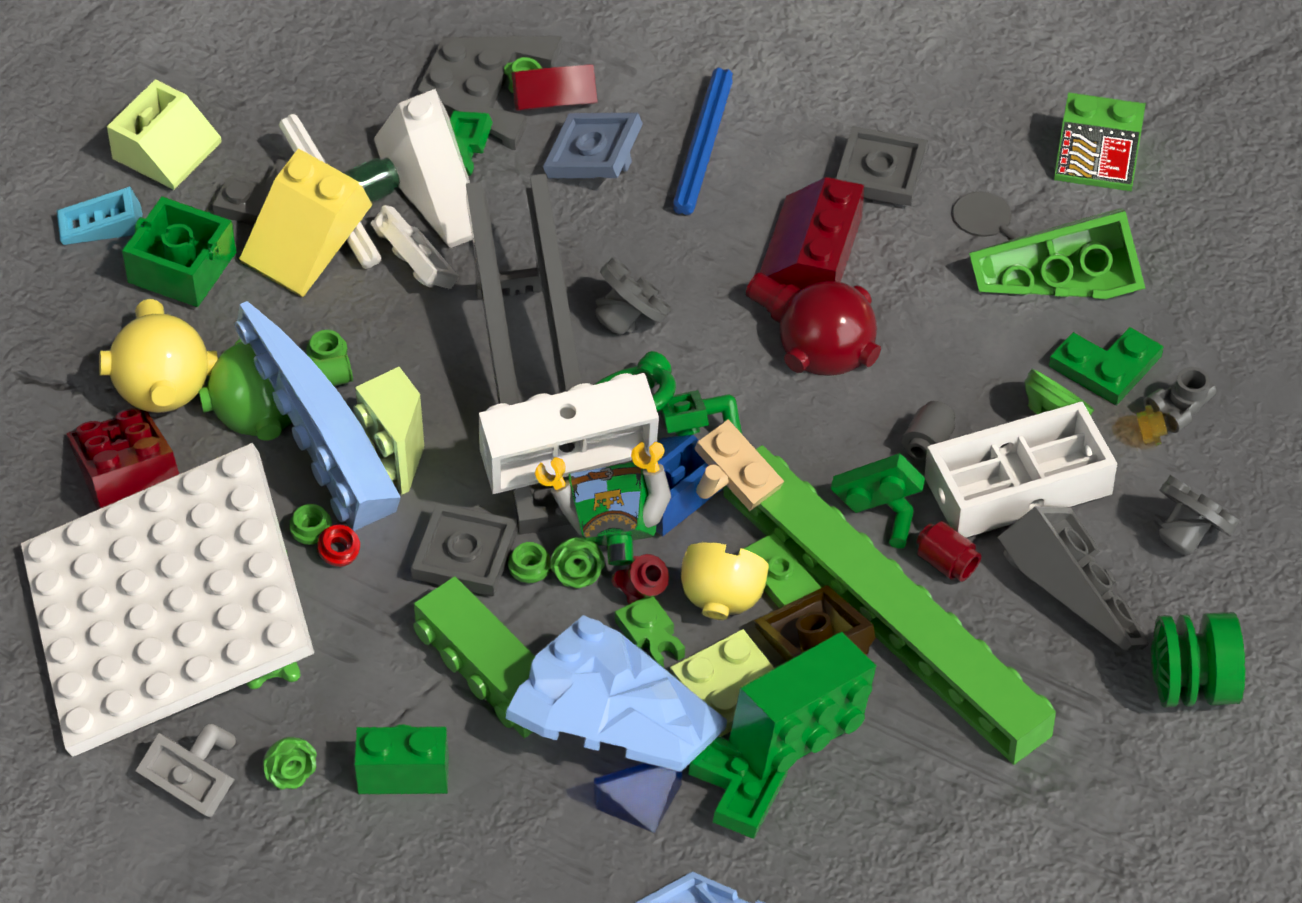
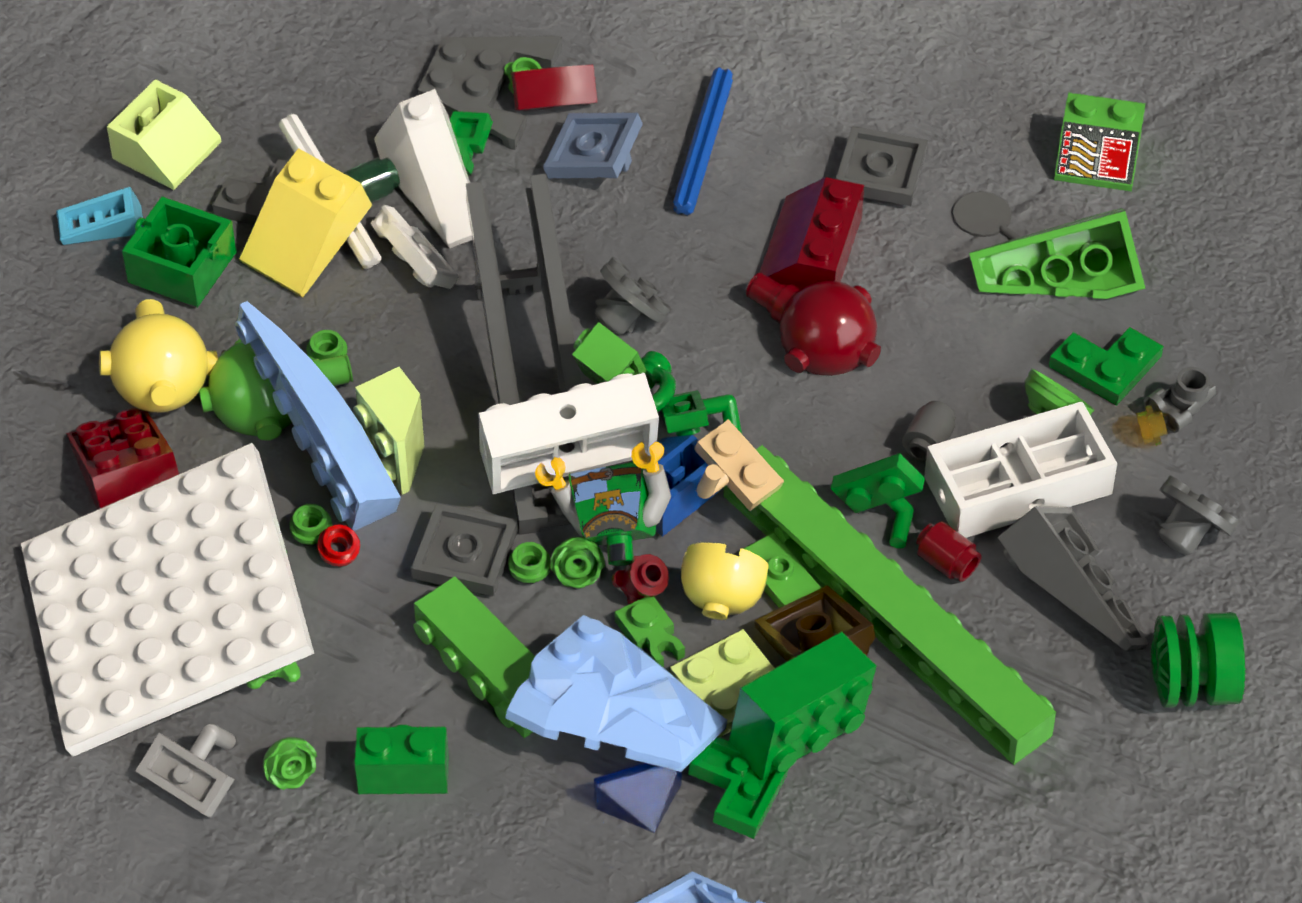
none -> bright green hinge [572,322,647,384]

